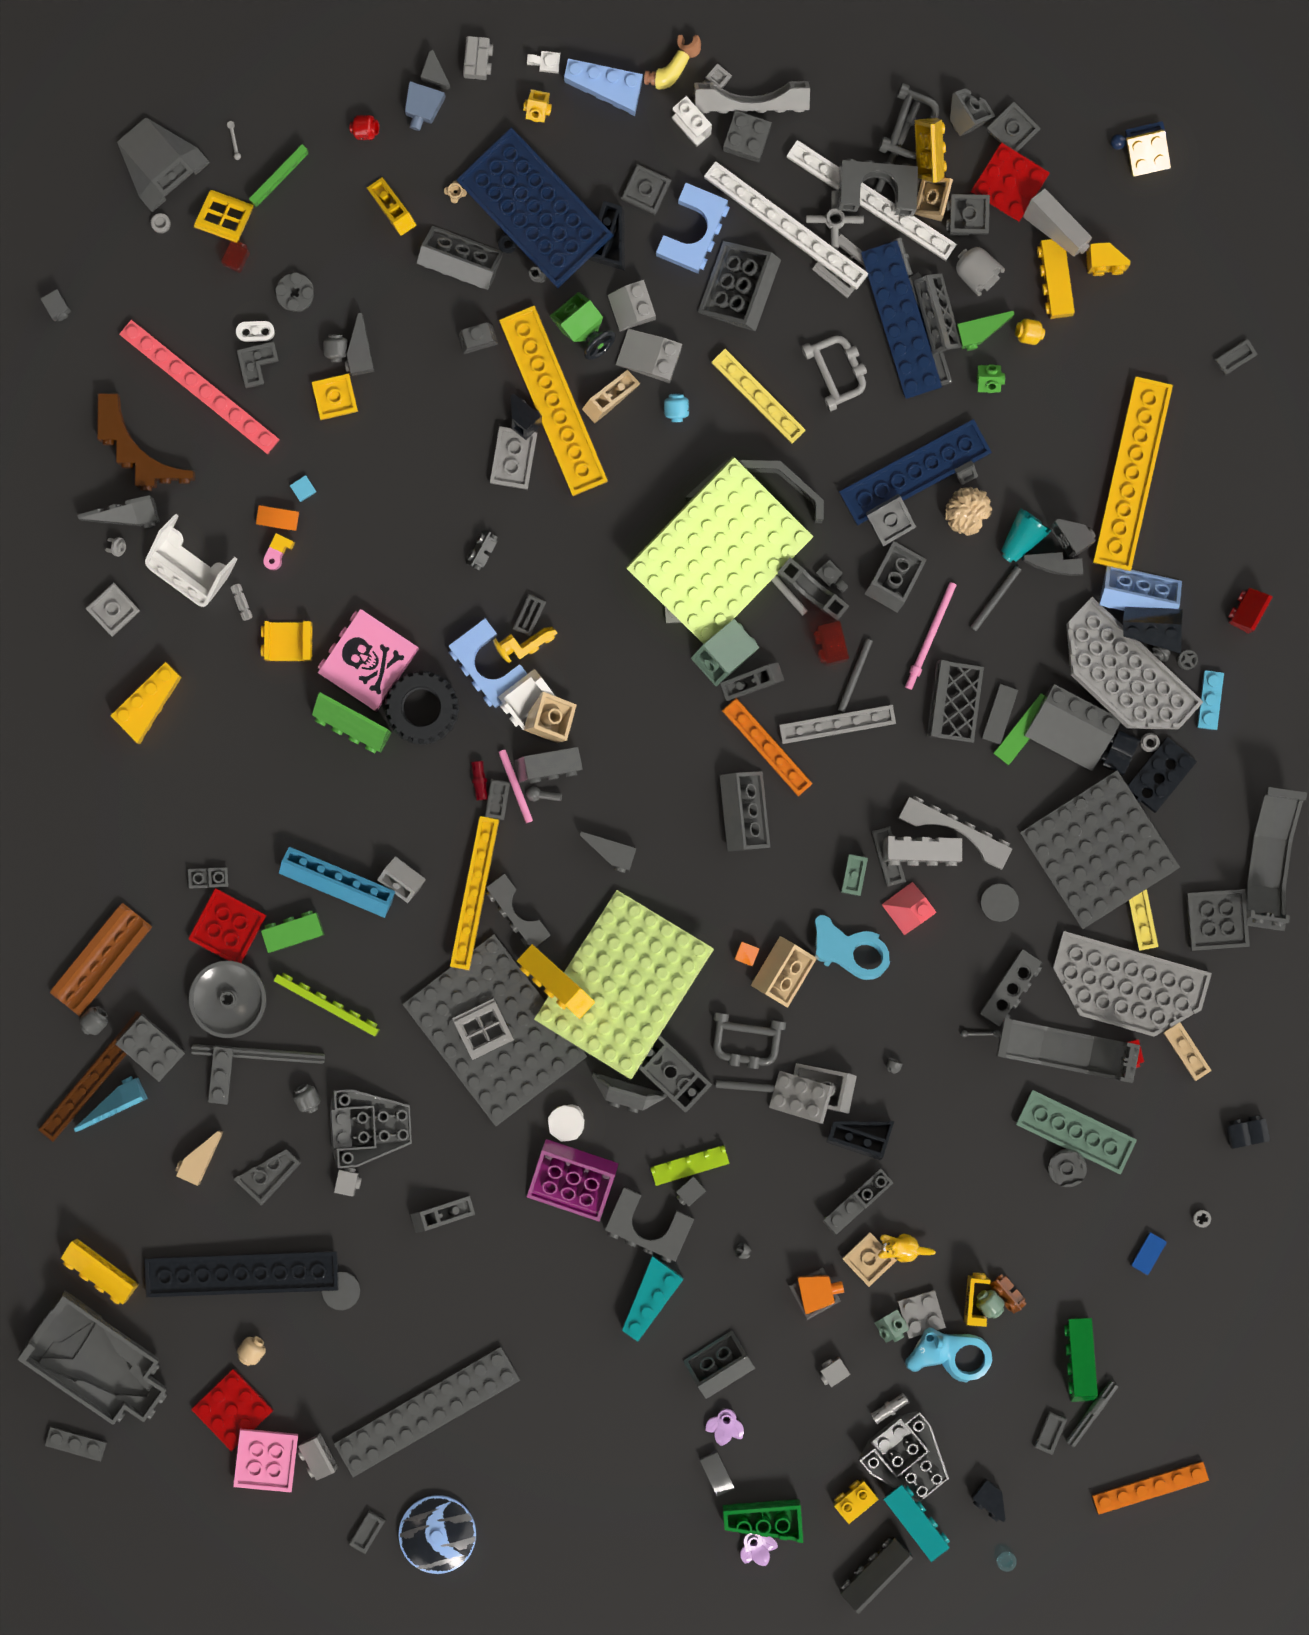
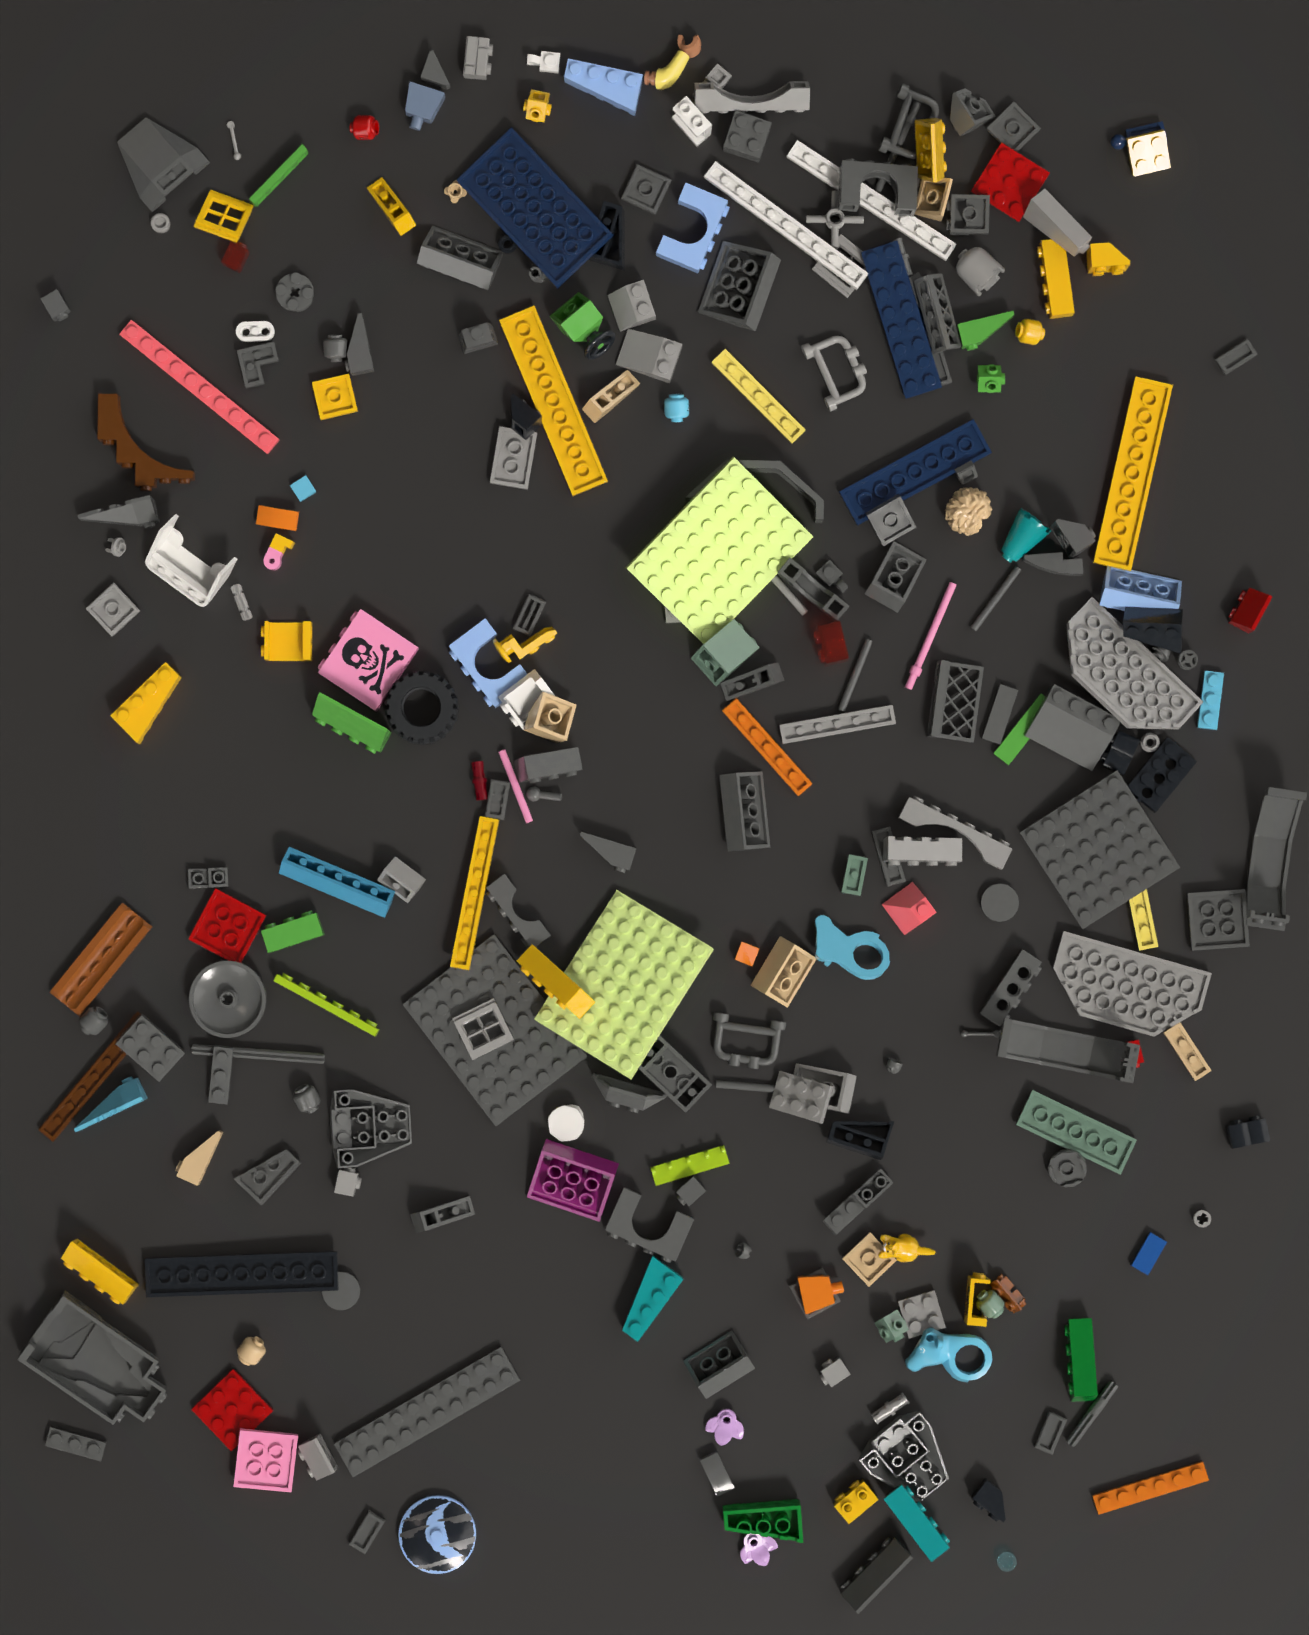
dark grey hinge [465,530,498,571] -> none

